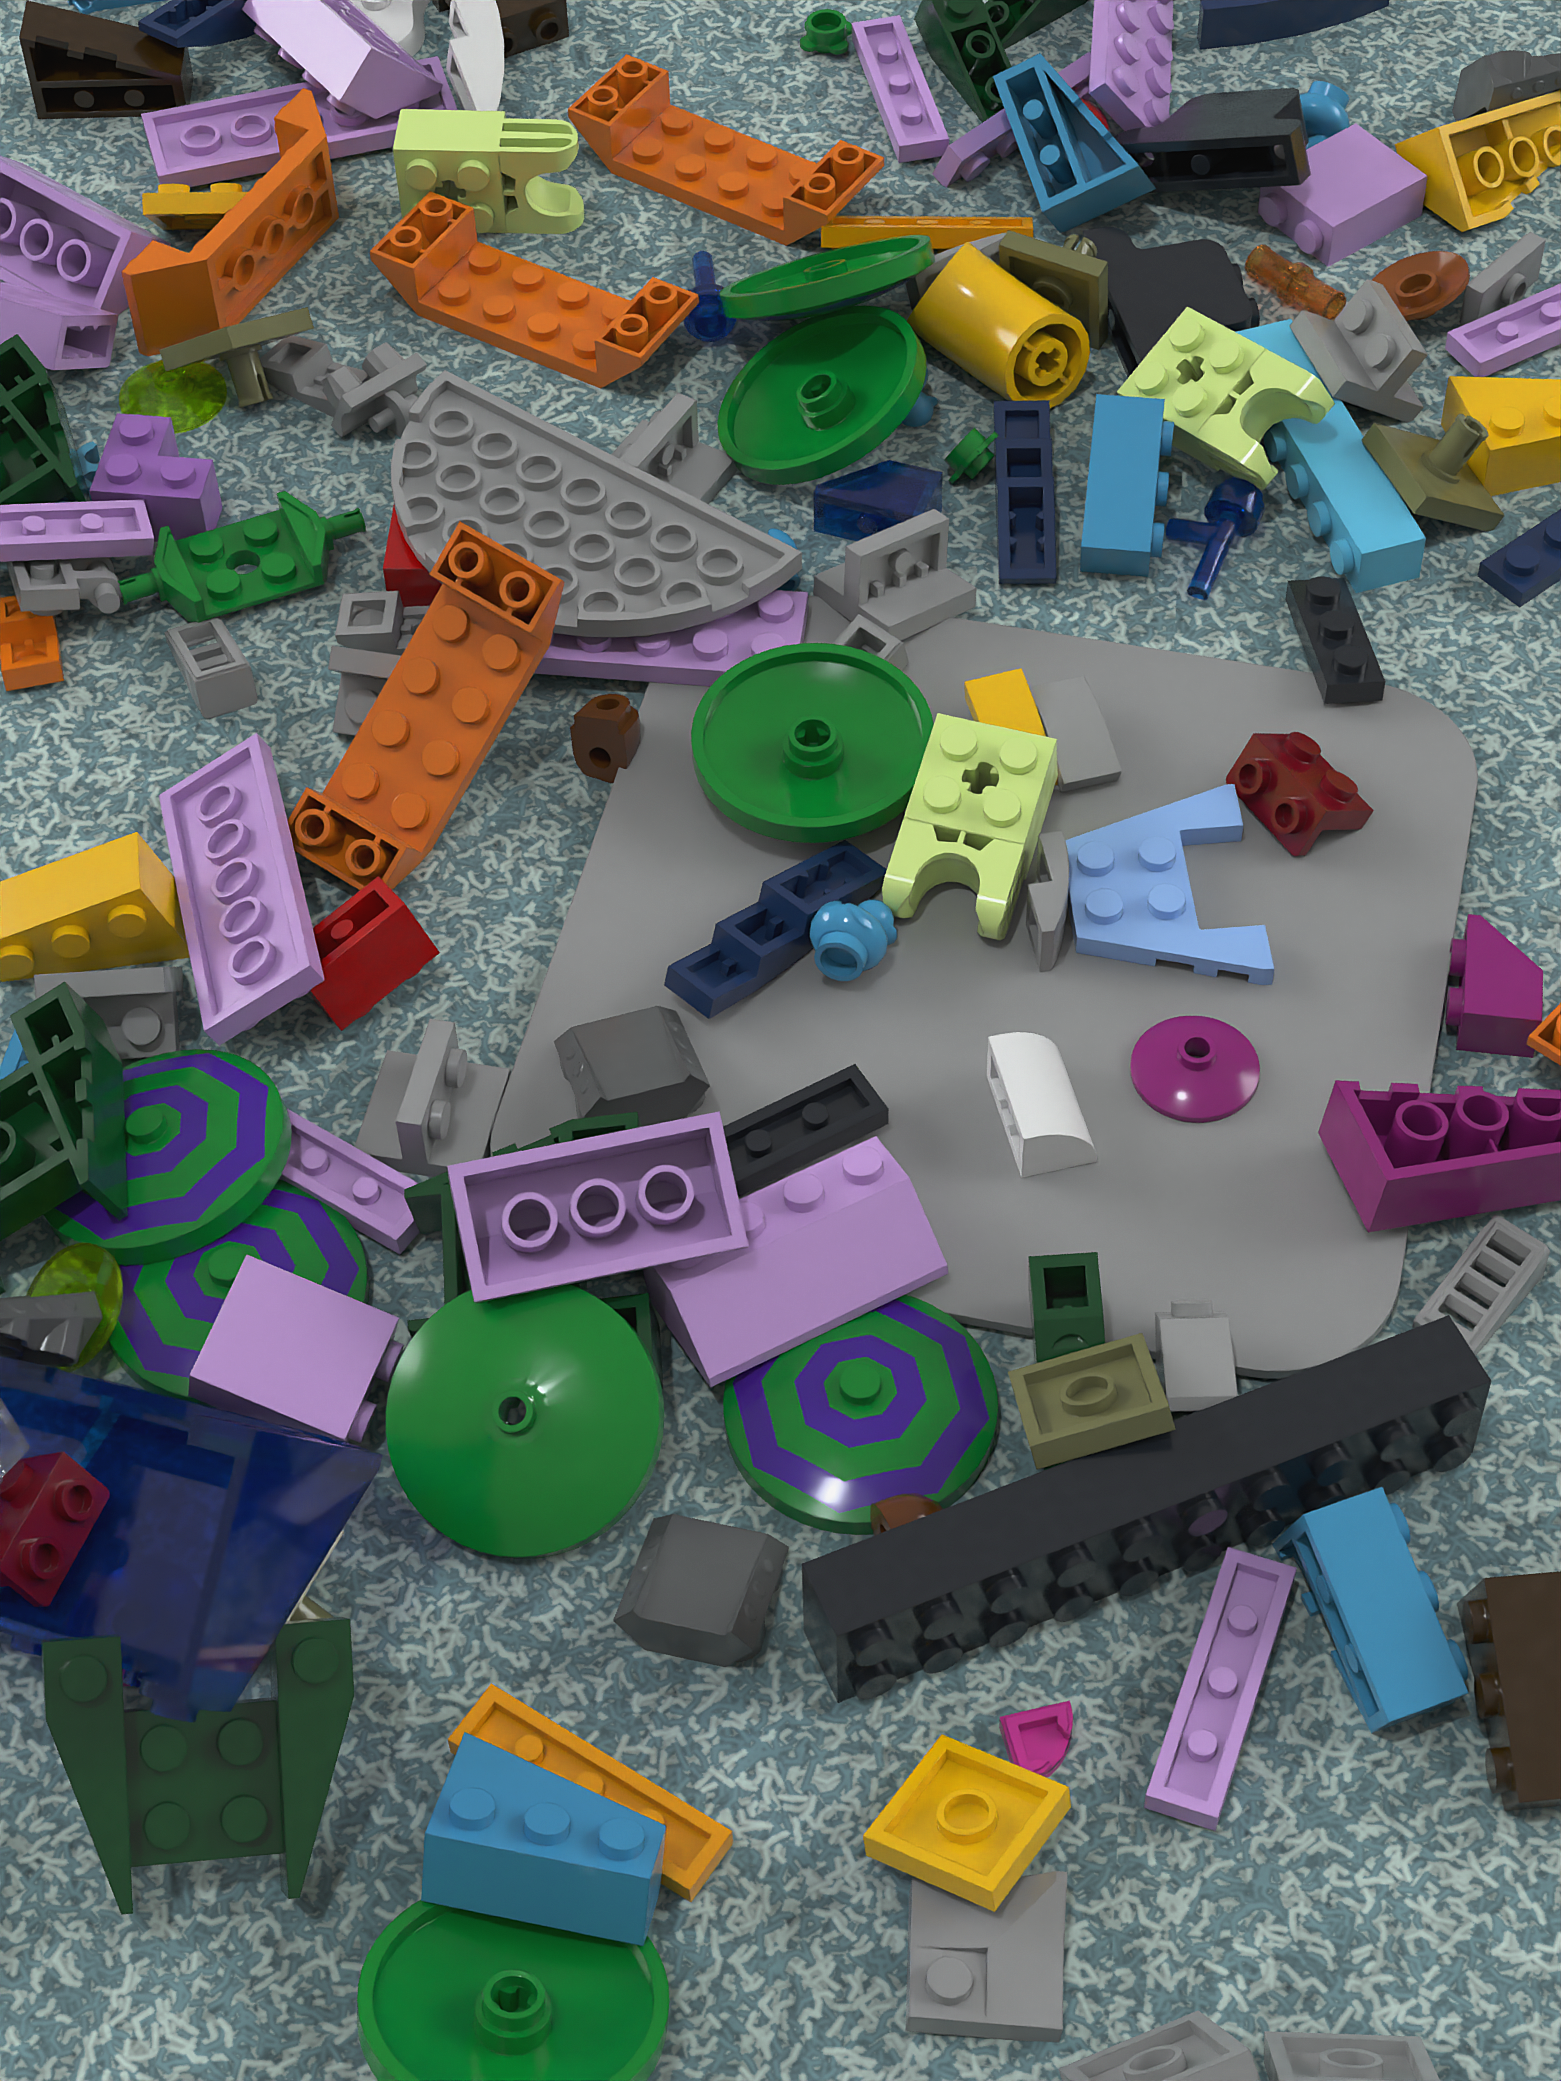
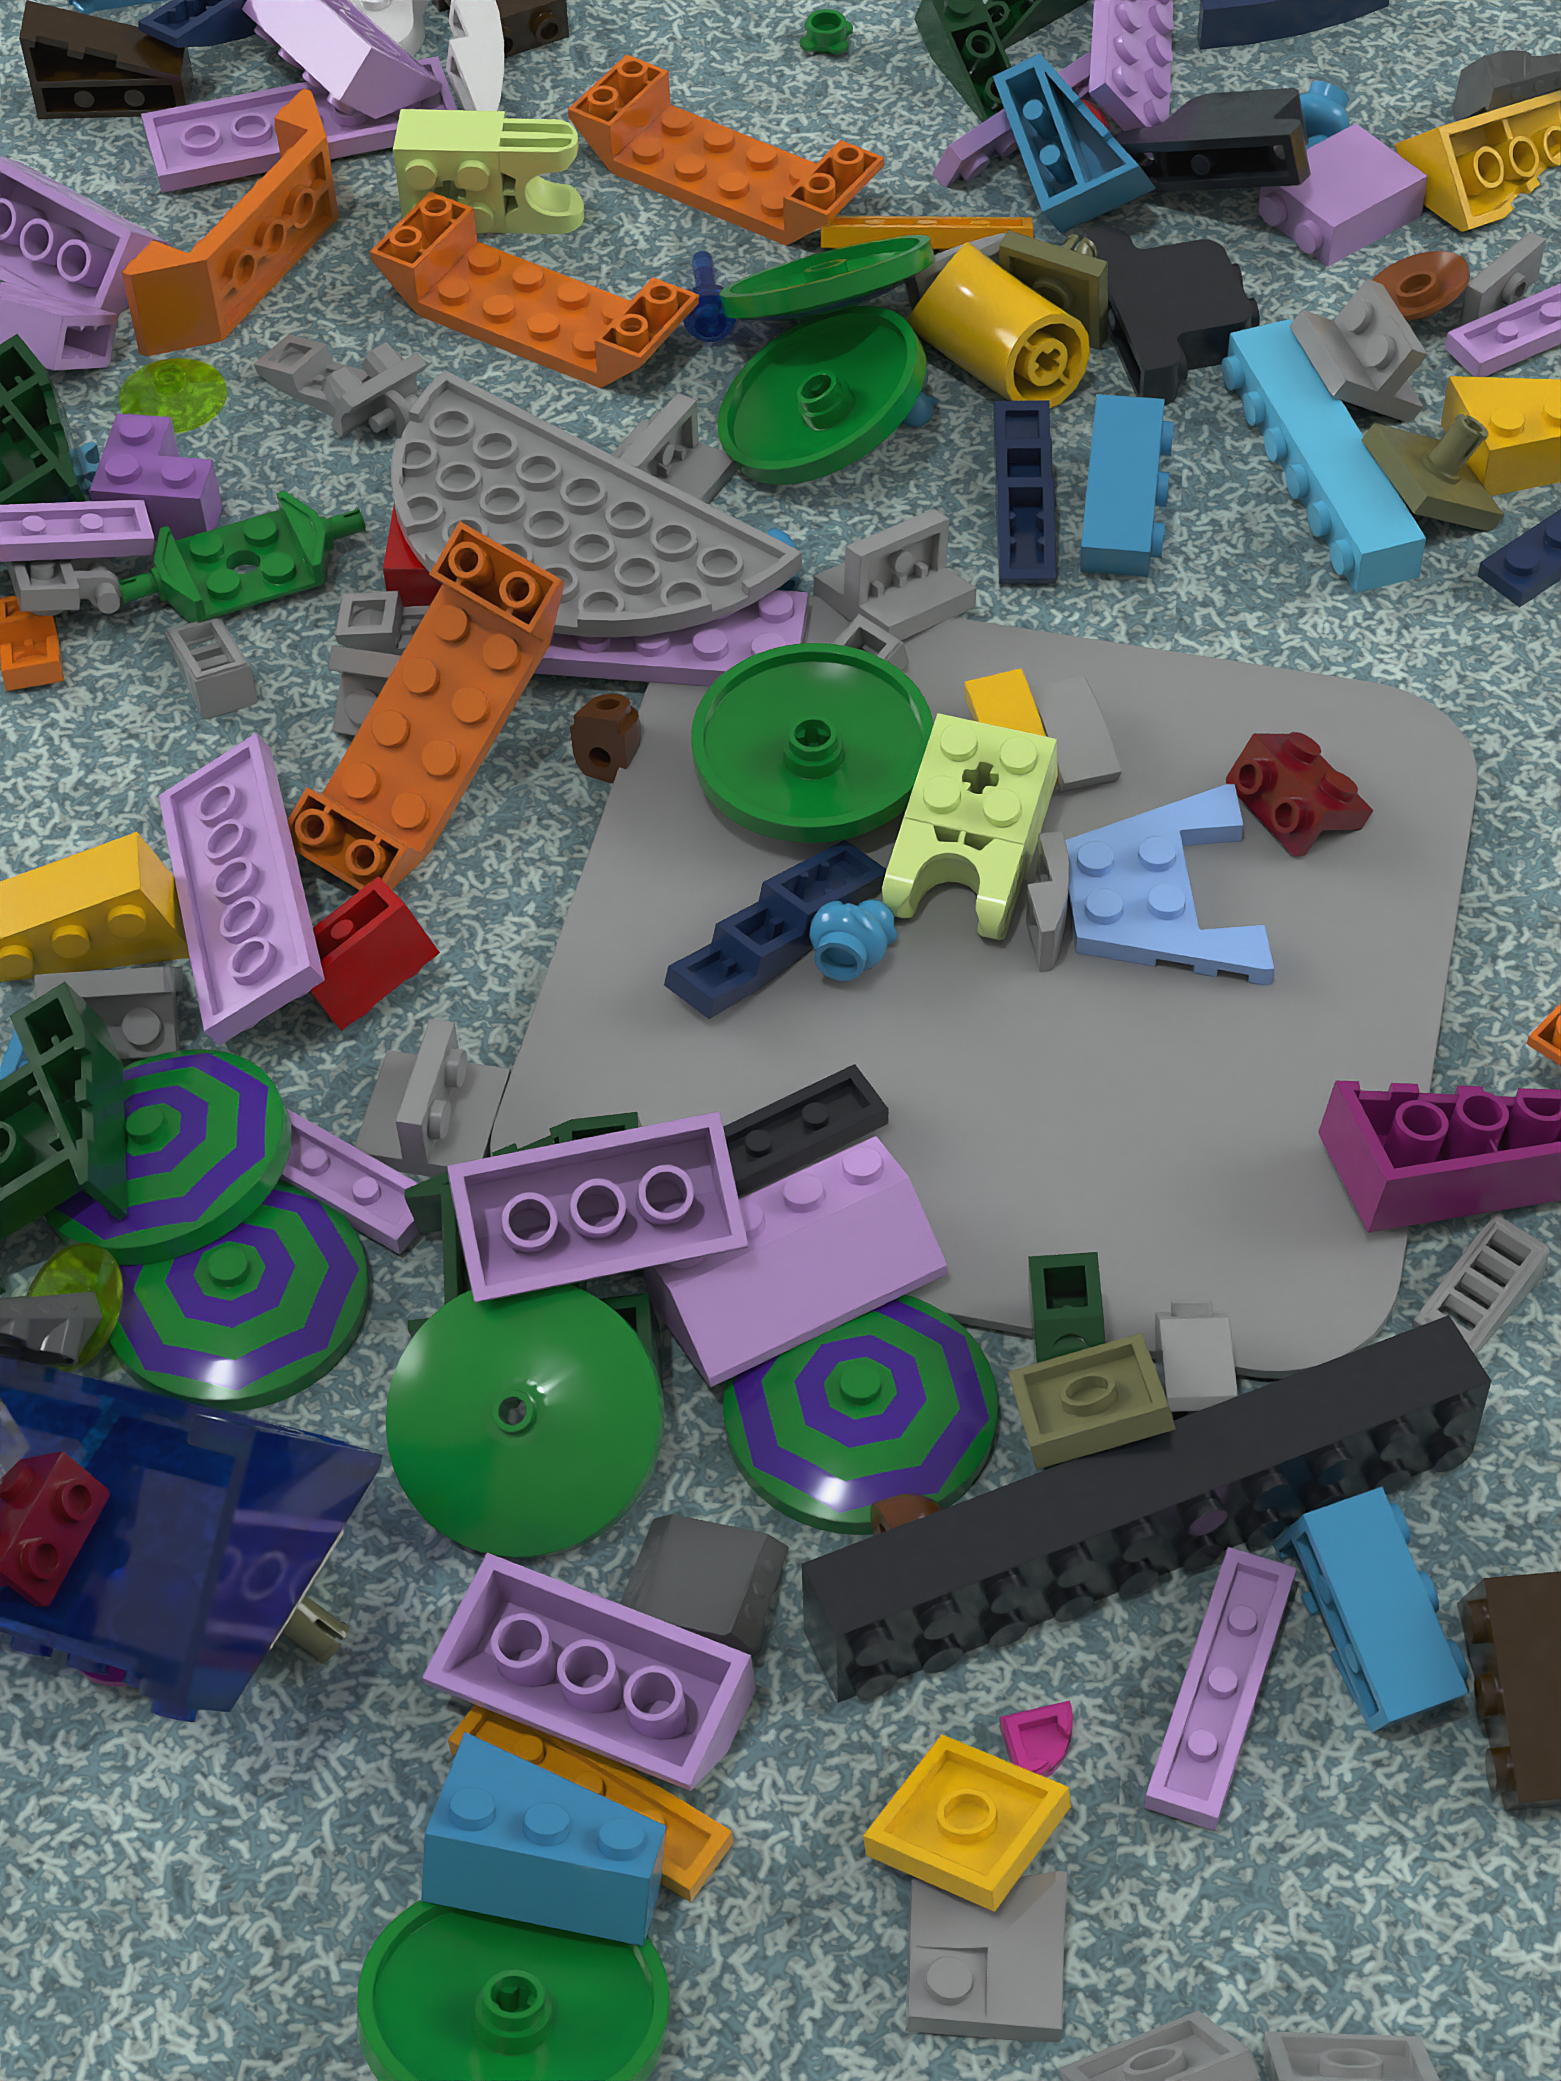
dark green wedge [41,1617,354,1915] -> none
yellow plate [142,183,248,230] -> none
olive tile [159,307,314,408] -> none
lavender brick [188,1255,404,1458] -> none
dark grey slope [554,1006,710,1127] -> none
clear blue slope [813,460,943,542] -> none
lavender plate [852,15,949,163] -> none
green plate [944,428,999,484] -> none
white brick [987,1032,1097,1178] -> none
yellowish green brick [1117,307,1335,491] -> none
magenta dish [1130,1016,1260,1123] -> none
clear blue piece [1166,478,1265,600] -> none
clear orange pin [1245,244,1346,321] -> none
black plate [1285,576,1386,704] -> none
magenta slope [1445,914,1543,1058] -> none
none -> lavender slope [422,1553,756,1791]

